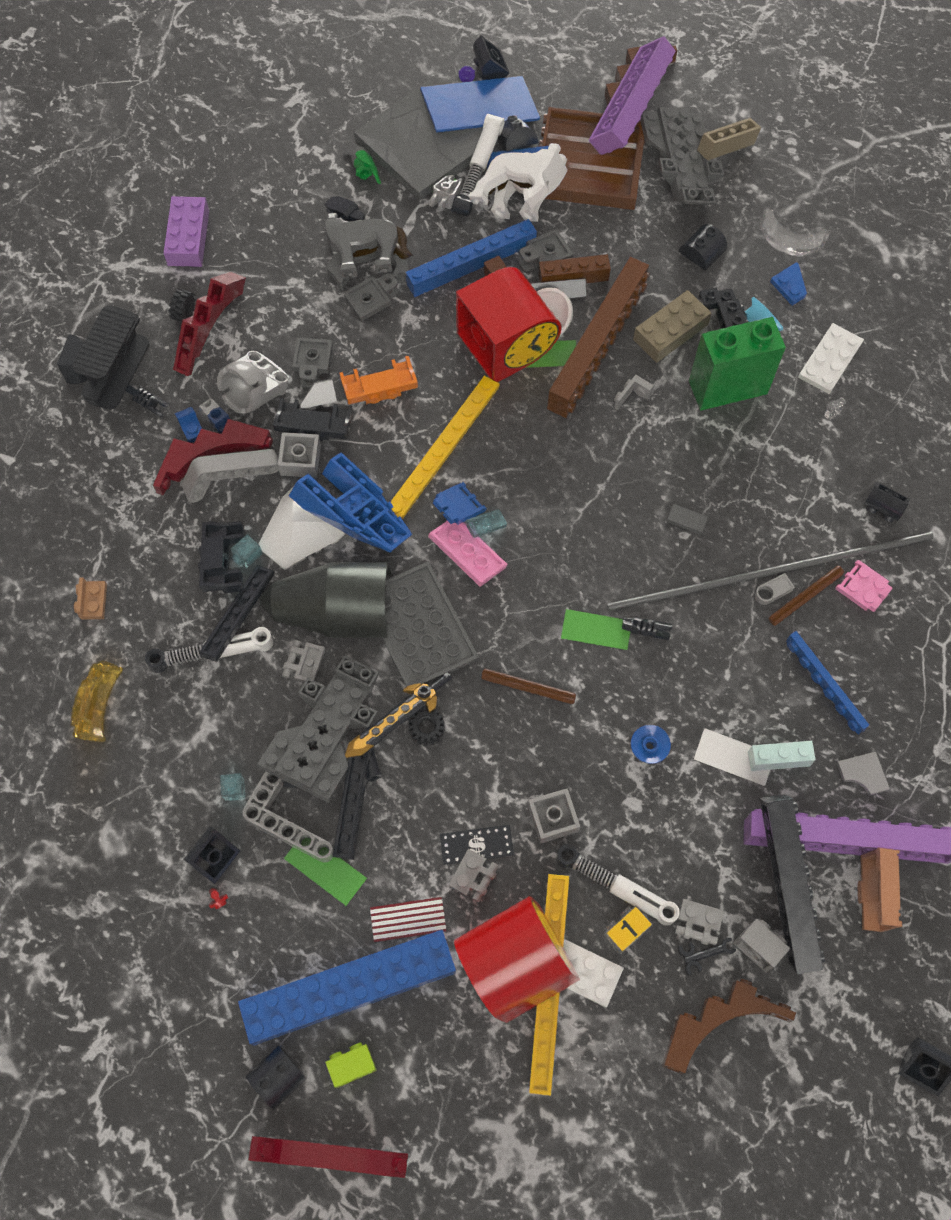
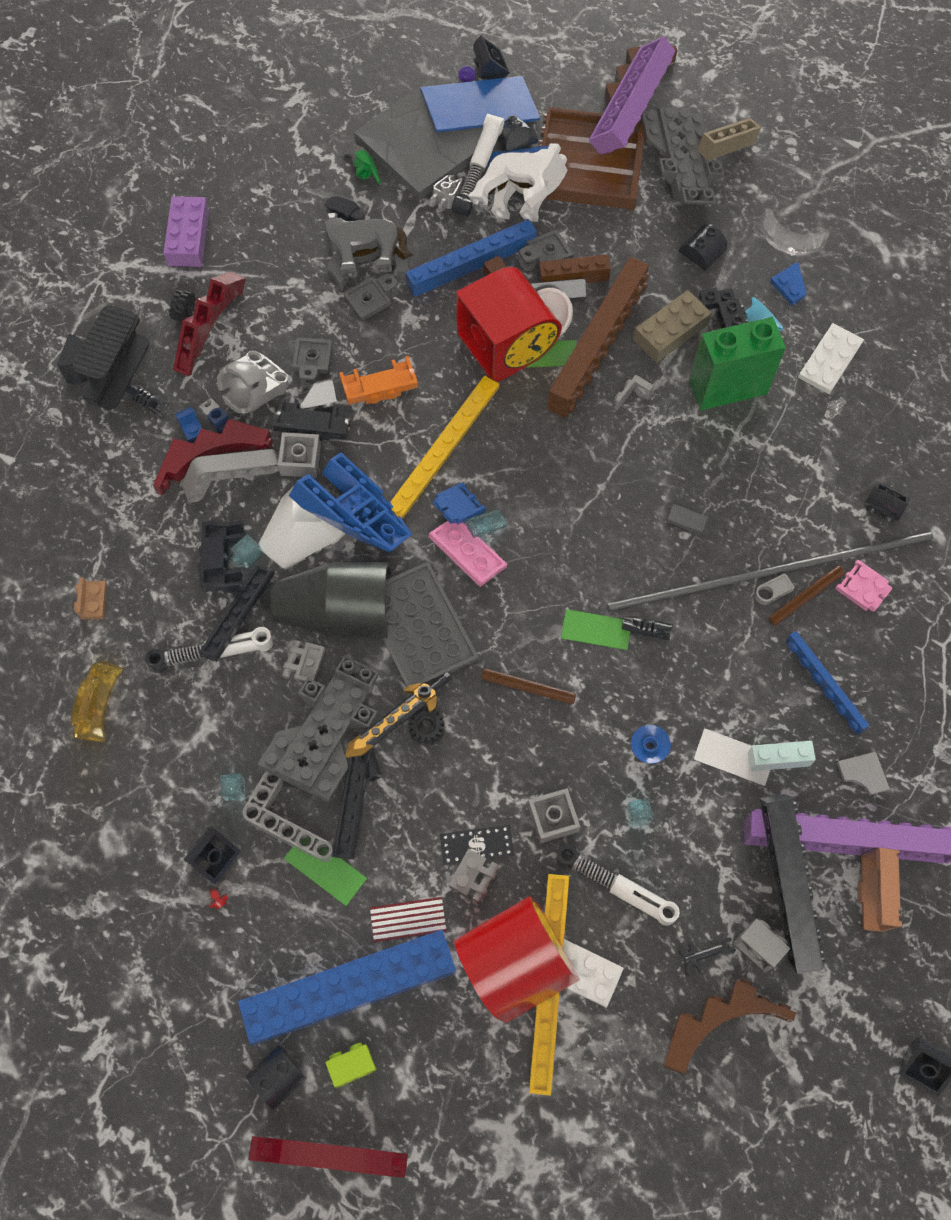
yellow brick [604,906,653,955] -> none
light grey plate [675,899,724,946] -> none
none -> clear light blue brick [626,798,654,827]

